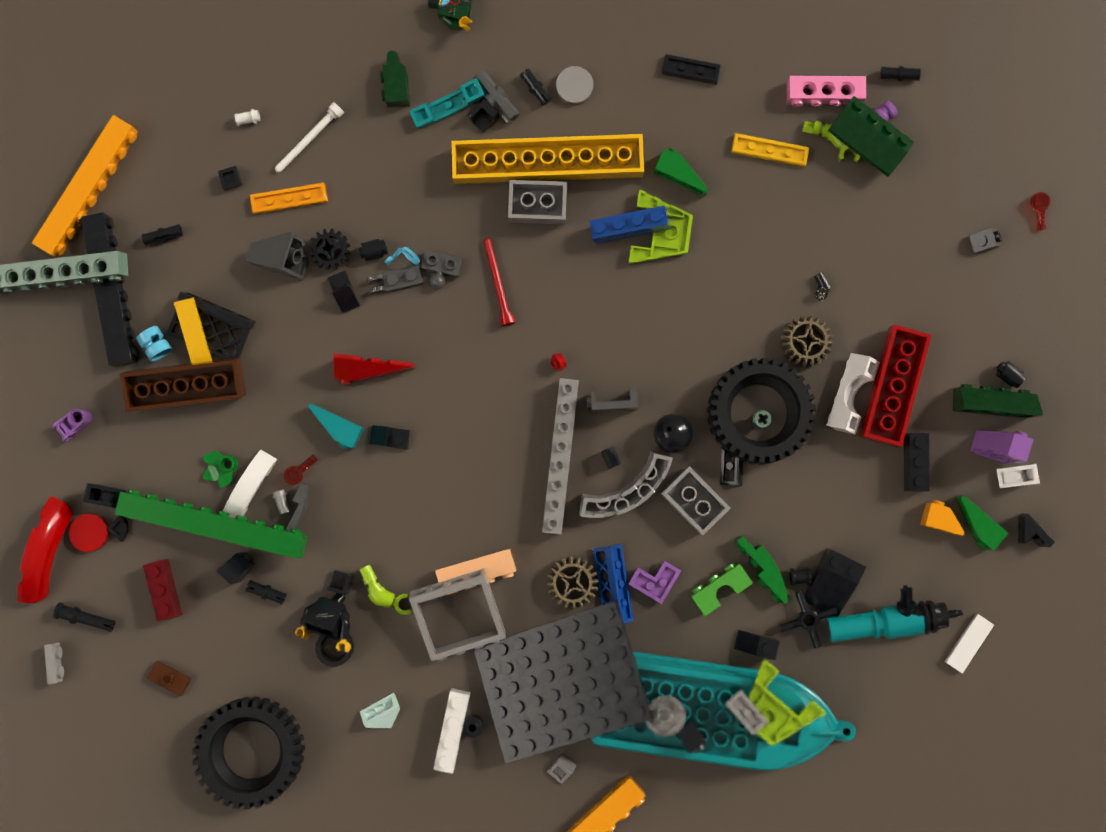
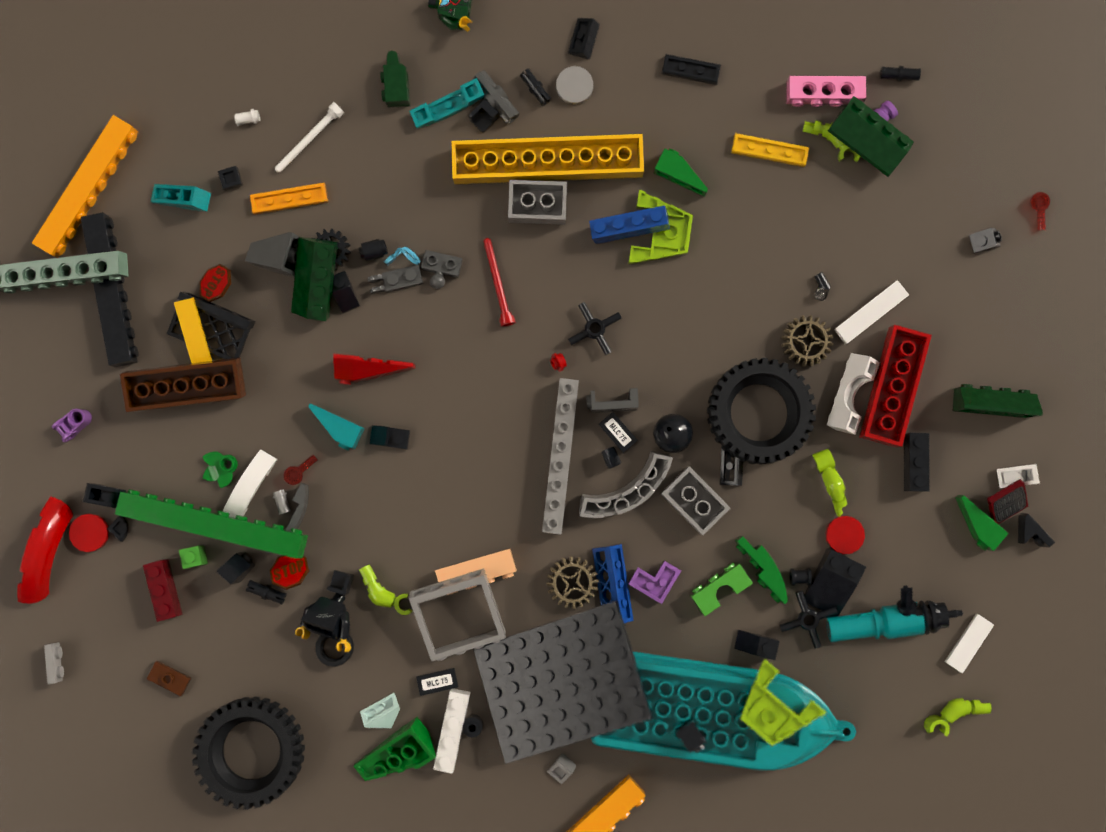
black pin [53,602,116,632] -> none
medium azure wheel [136,326,172,362] -> none
black pin [142,224,183,246] -> none
light grey tile [646,696,686,737] -> none
light grey plate [725,690,768,735] -> none
sand green bush [752,410,771,429] -> none
light orange slope [920,500,964,536] -> none
medium lavender wedge [970,430,1034,464] -> none
black brick [996,361,1026,388] -> none
none -> teal slope [151,184,211,212]
none -> bright green brick [179,545,208,569]
none -> piece [199,264,231,302]
none -> piece [269,555,310,590]
none -> dark green slope [291,237,338,321]
none -> green wedge [353,717,436,781]
none -> tile [416,668,459,696]
none -> black slope [568,18,599,59]
none -> black bar [568,302,622,356]
none -> tile [598,412,638,453]
none -> lime piece [812,449,848,517]
none -> red tile [825,516,865,554]
none -> white slope [834,280,909,344]
none -> lime piece [924,698,991,737]
none -> tile [987,479,1028,524]

